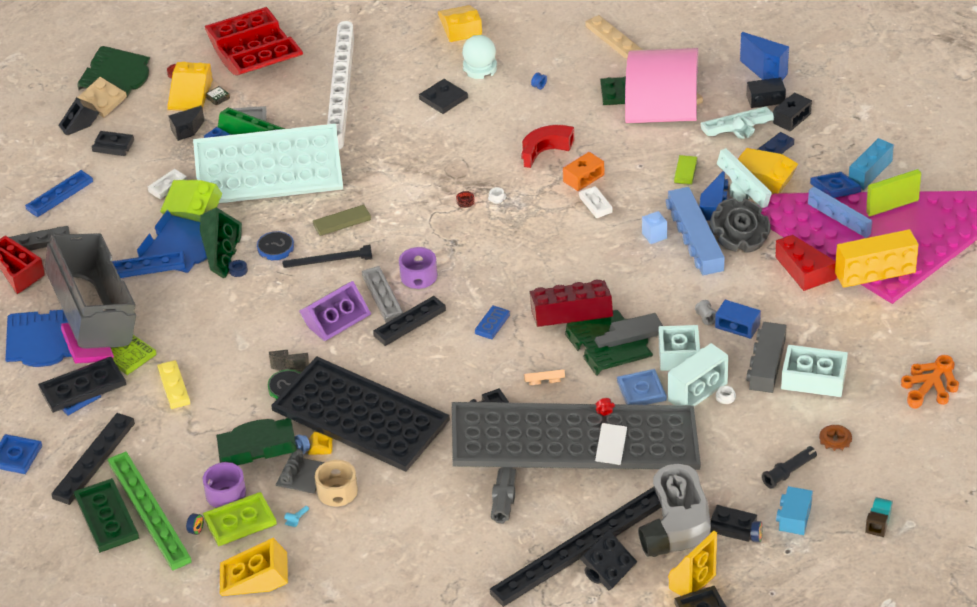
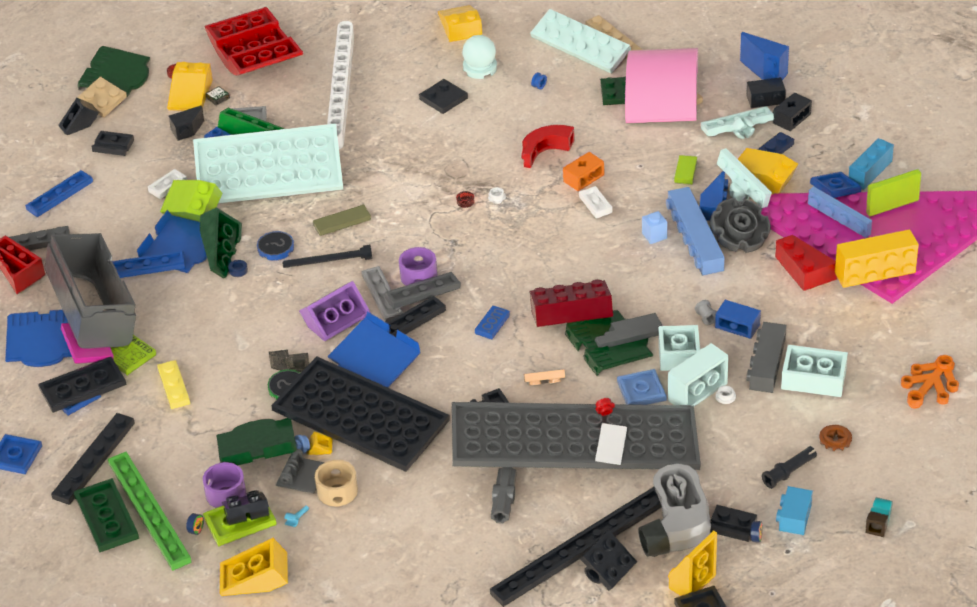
none -> black plate [222,490,269,526]
none -> blue piece [328,311,421,387]
none -> dark grey plate [384,272,461,309]
none -> light aqua plate [530,9,631,74]

